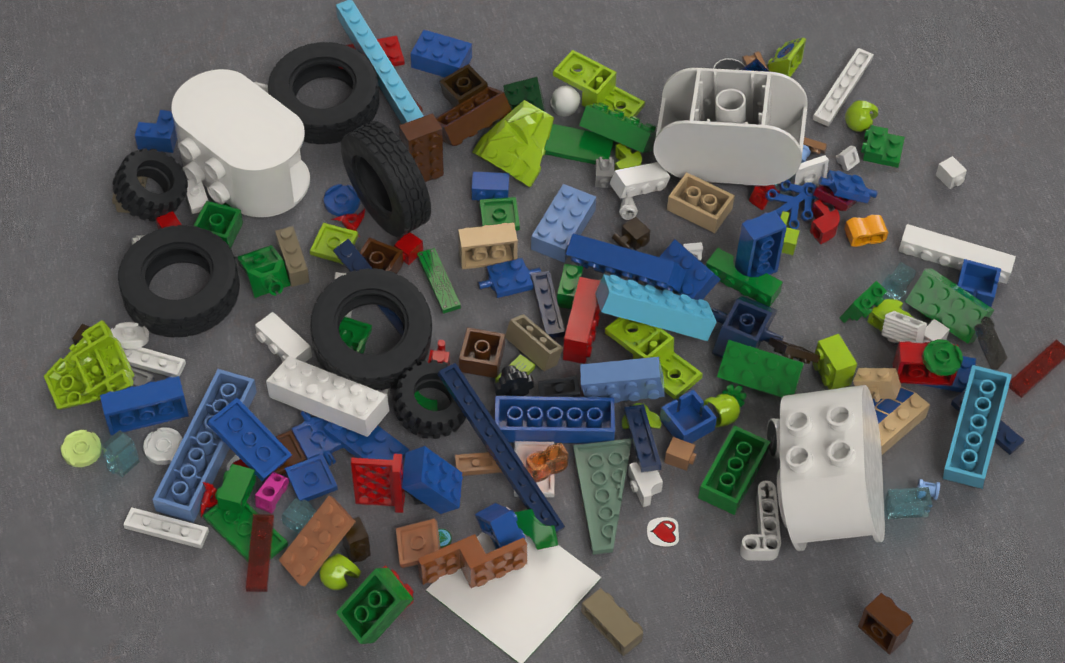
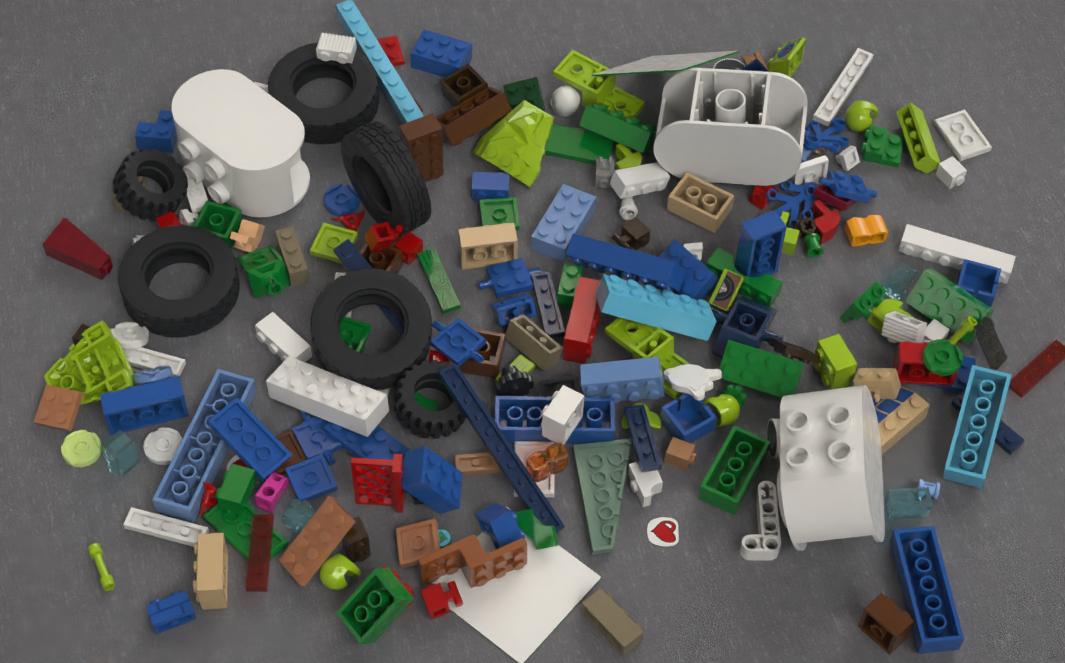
none -> nougat plate [33,385,84,431]
none -> dark red slope [43,218,113,280]
none -> lime bar [88,543,116,591]
none -> medium blue tile [133,366,173,383]
none -> blue brick [146,591,196,634]
none -> white tile [178,209,199,226]
none -> tan brick [193,533,228,610]
none -> light nougat brick [230,219,265,252]
none -> white brick [316,32,357,64]
none -> red brick [364,222,403,253]
none -> red brick [421,581,464,620]
none -> blue plate [430,318,486,367]
none -> blue brick [491,293,537,326]
none -> white brick [541,385,584,446]
none -> white piece [592,50,740,76]
none -> white tile [663,364,722,401]
none -> panel [708,268,744,311]
none -> dark brown bush [794,217,816,237]
none -> blue plant [803,118,849,153]
none -> green bush [803,233,824,258]
none -> blue brick [890,526,964,654]
none -> lime brick [896,102,941,174]
none -> white tile [933,110,992,161]
none -> lime bar [948,316,977,345]

